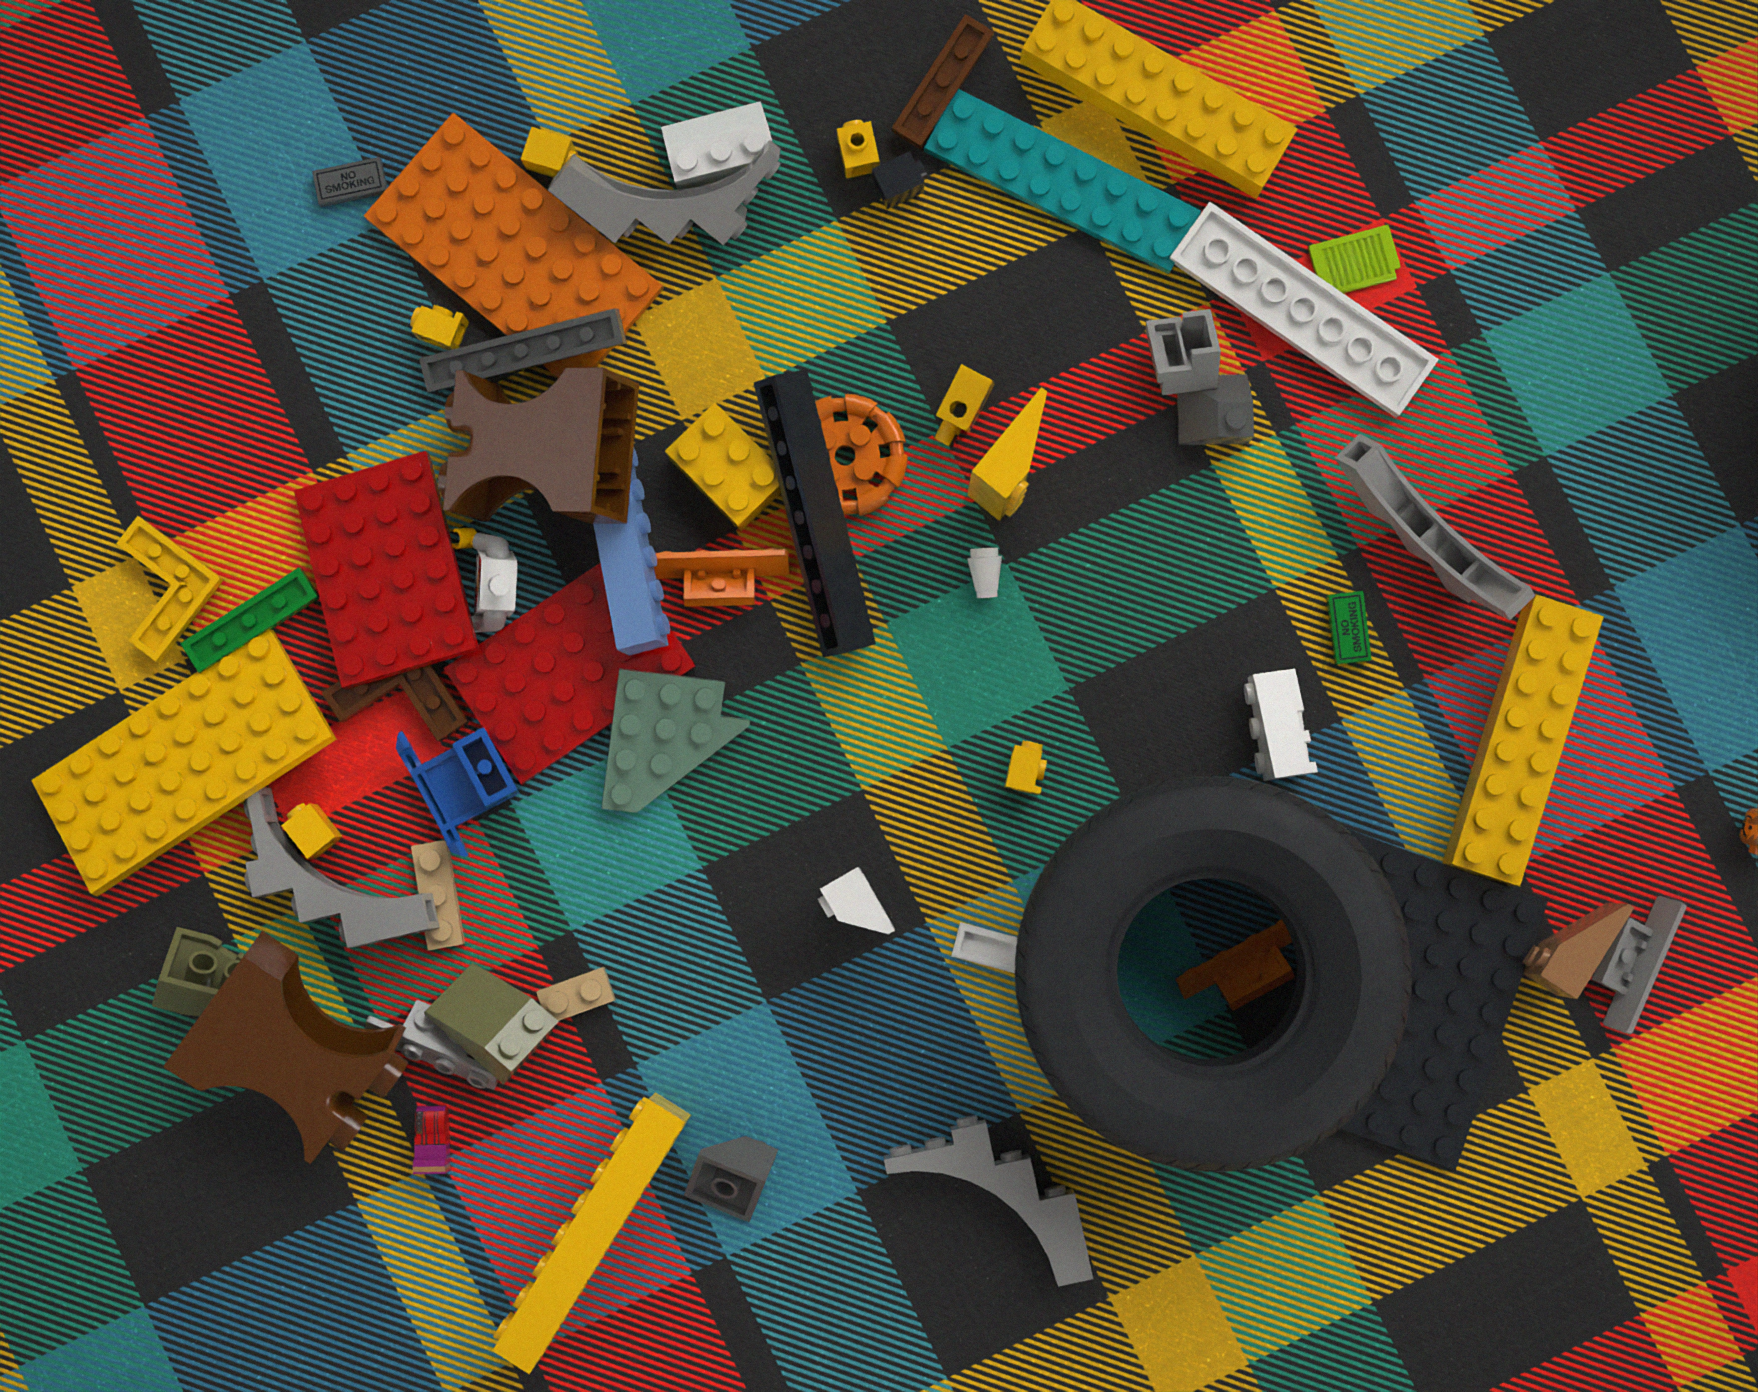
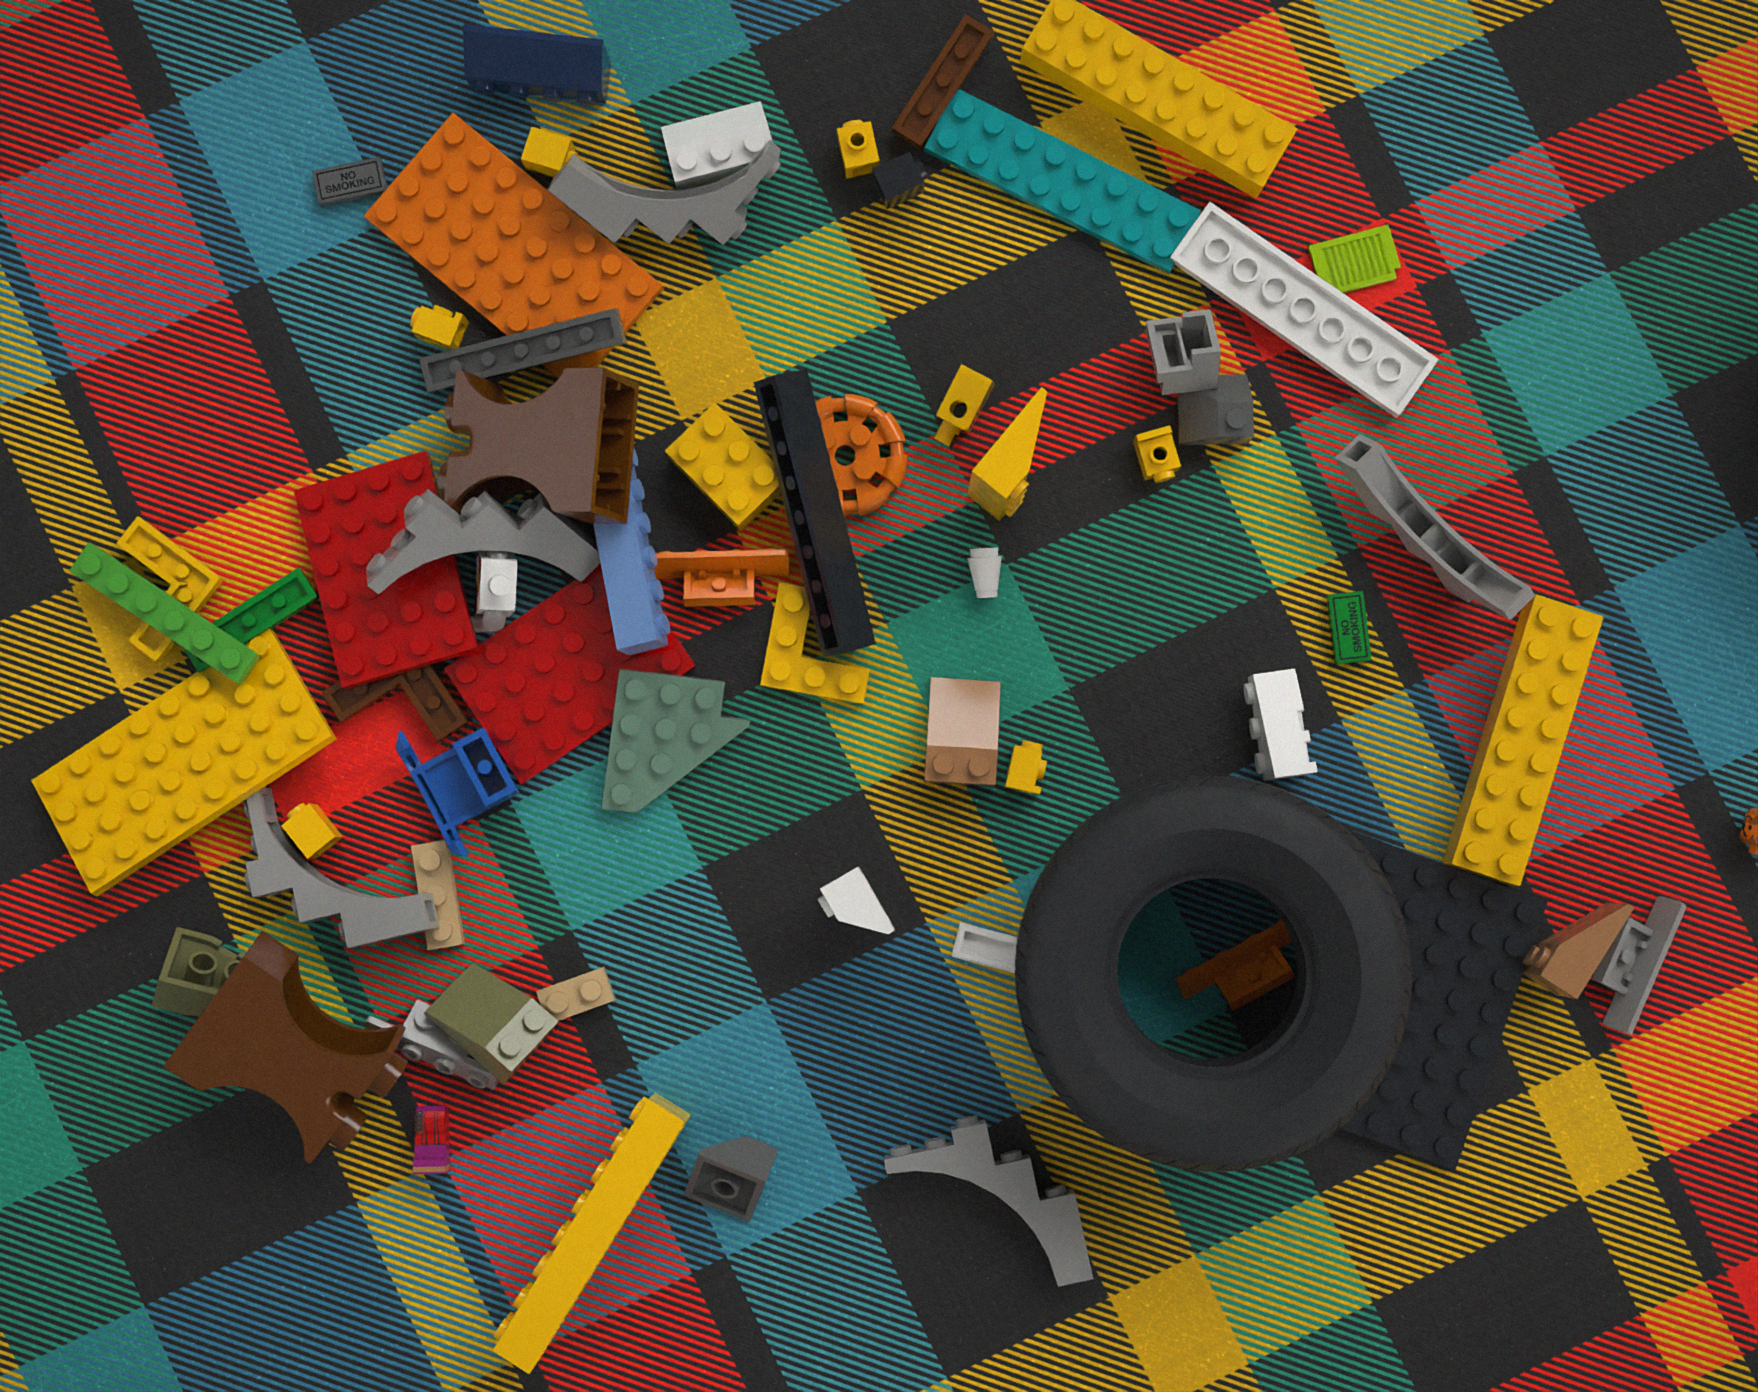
none -> bright green plate [69,542,261,685]
none -> light grey arch [366,489,601,594]
none -> dark blue slope [463,24,611,106]
none -> yellow plate [760,582,870,705]
none -> slope [924,677,1001,787]
none -> yellow brick [1133,425,1181,483]

